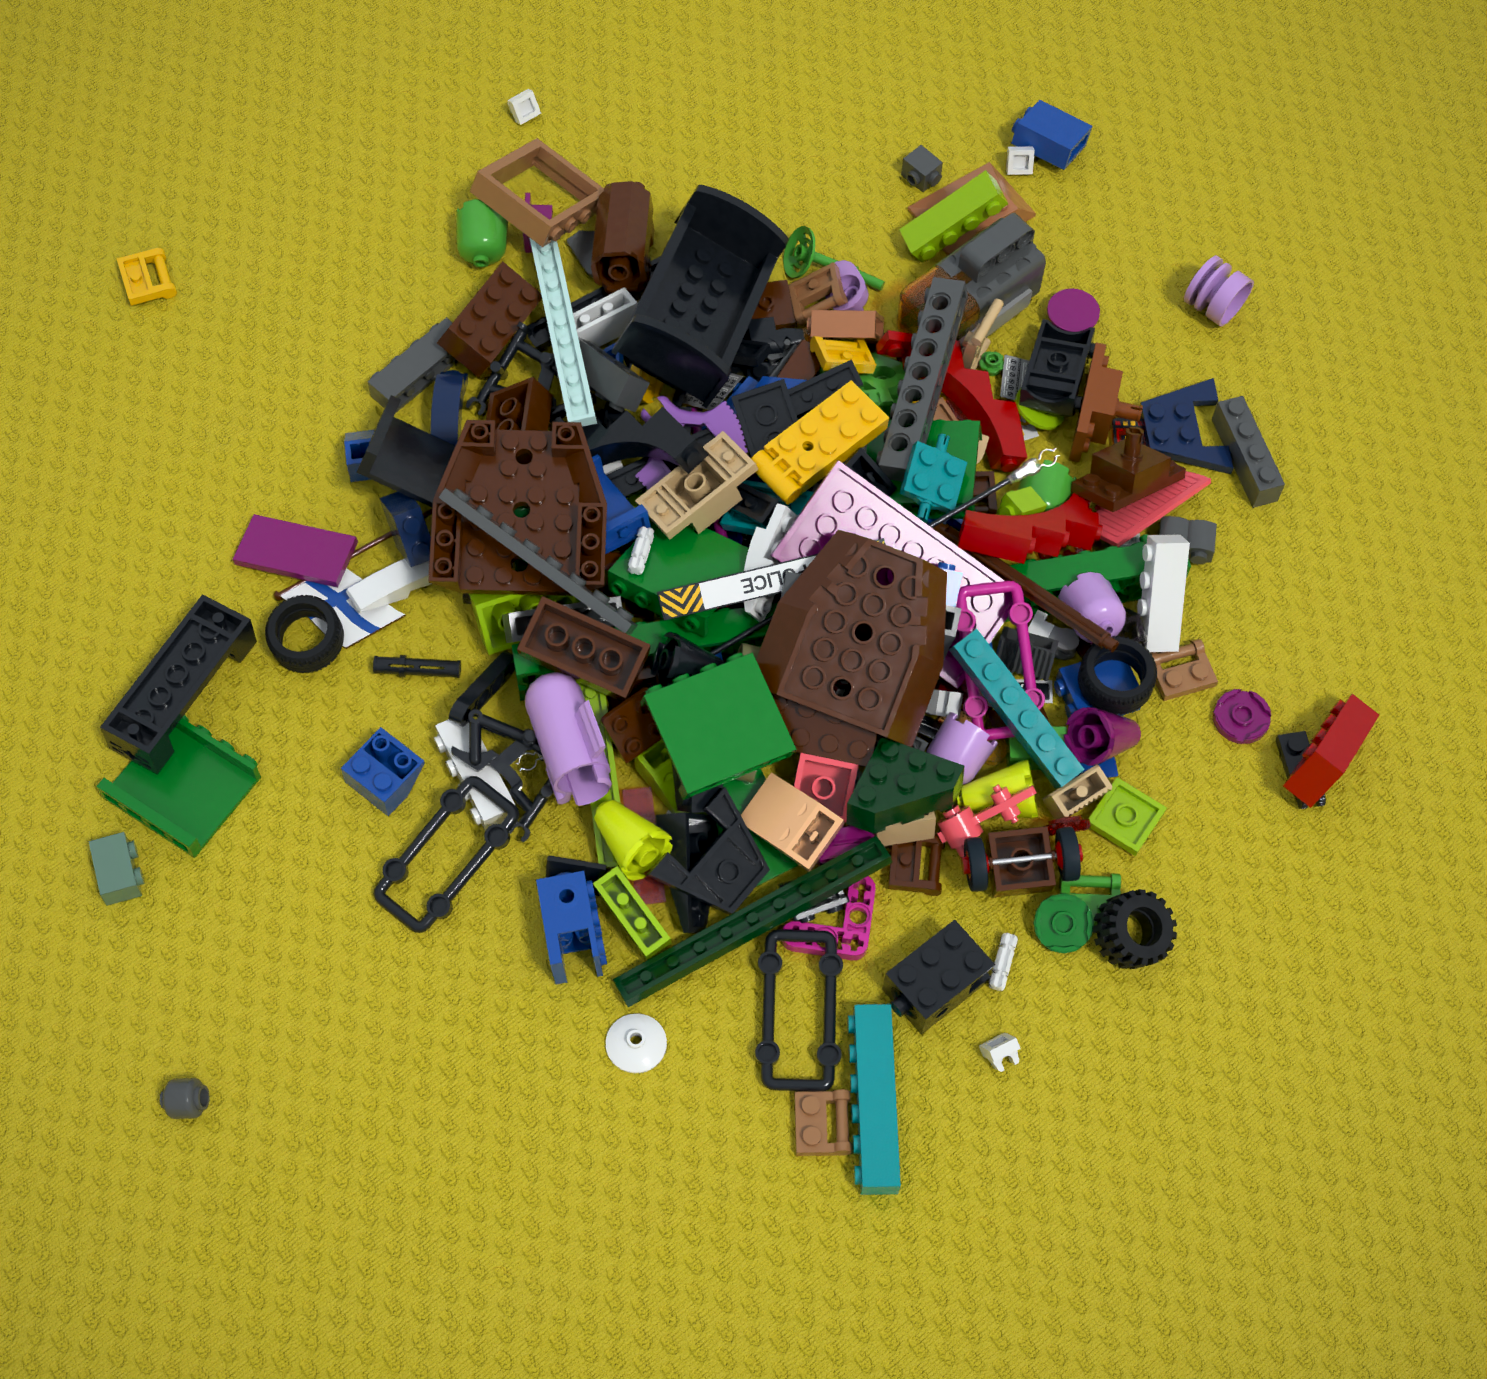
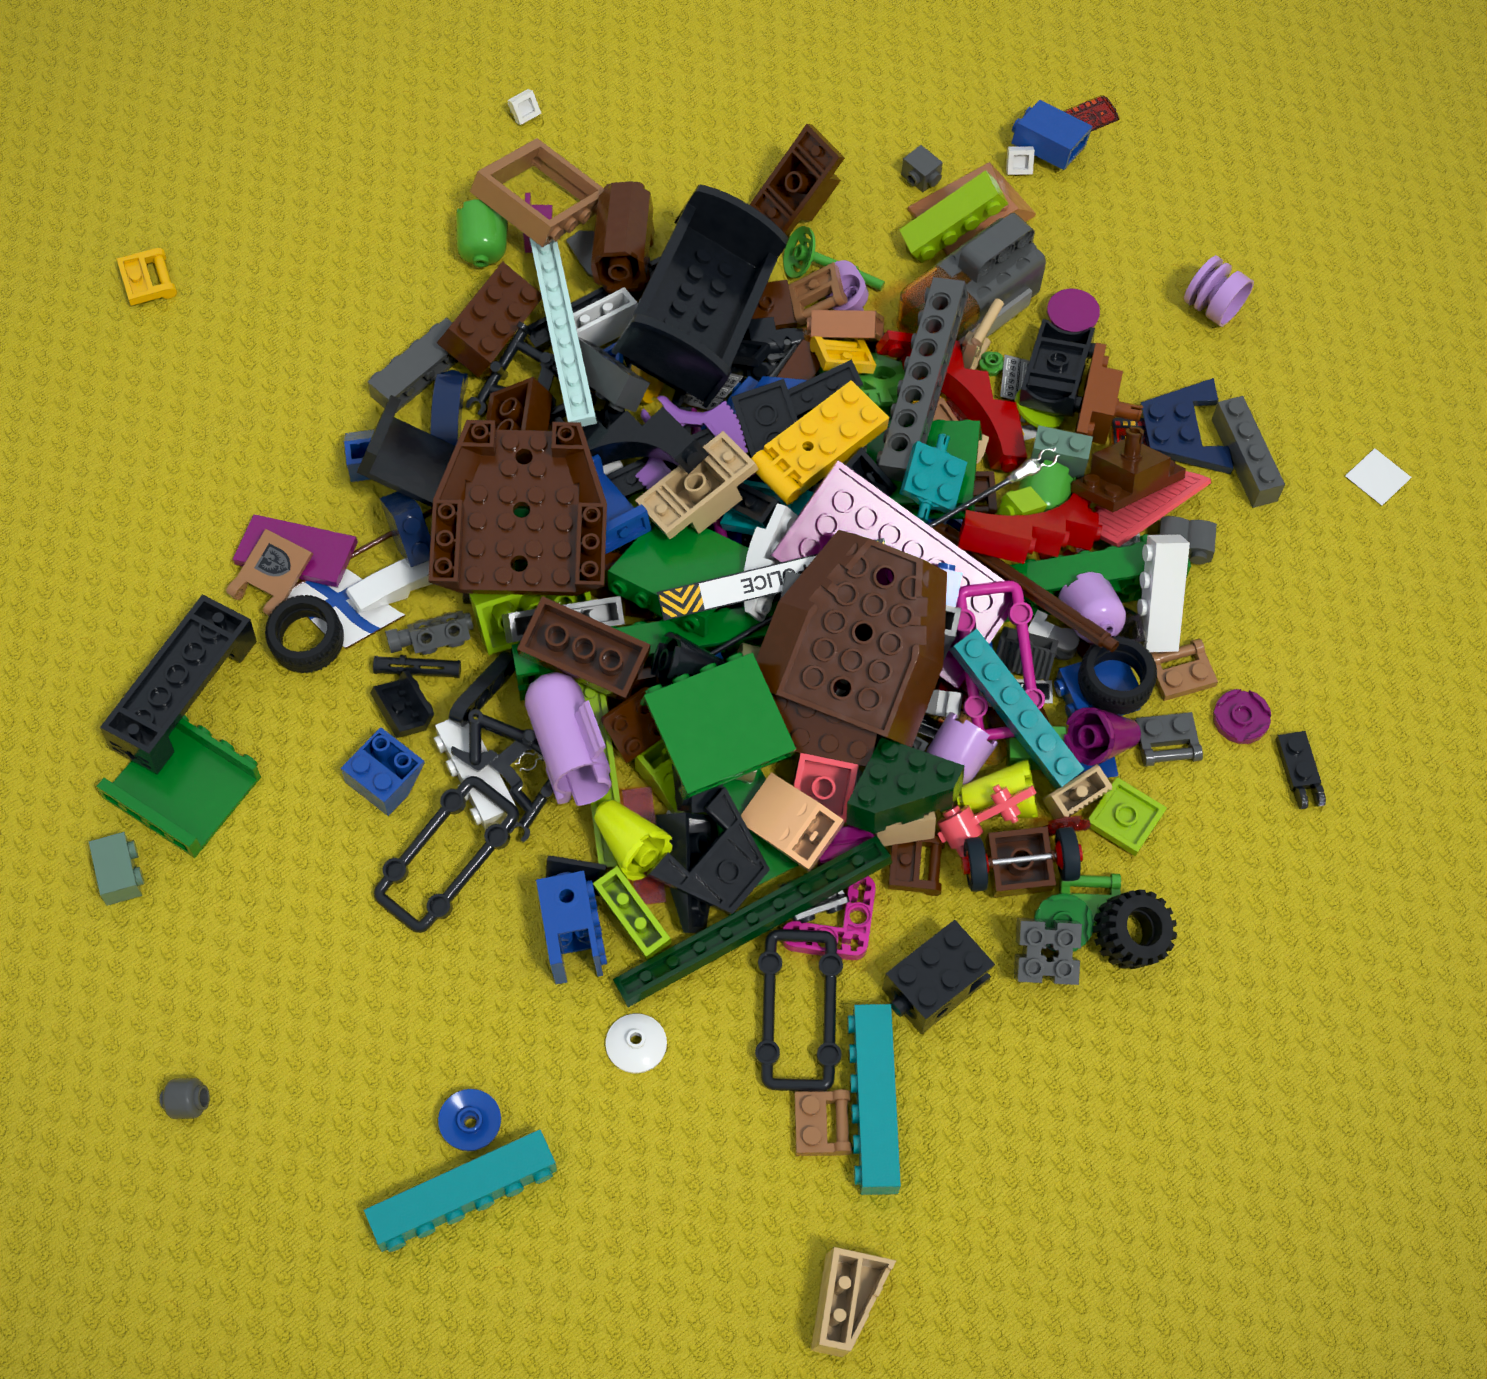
dark grey plate [438,488,638,635] -> none
white axle [628,526,654,575] -> none
white tile [979,1033,1021,1072] -> none
white axle [989,933,1018,991] -> none
red wedge [1283,694,1379,808] -> none
none -> medium nougat flag [226,529,313,616]
none -> teal brick [364,1129,557,1252]
none -> black bracket [370,670,434,738]
none -> dark grey brick [385,611,474,655]
none -> blue dish [438,1089,501,1151]
none -> reddish brown brick [750,124,845,237]
none -> tan wedge [811,1247,896,1357]
none -> dark grey brick [1014,918,1082,985]
none -> sand green brick [1030,425,1093,479]
none -> clear red piece [1064,95,1119,132]
none -> dark grey plate [1135,712,1203,767]
none -> white sticker [1345,448,1412,505]

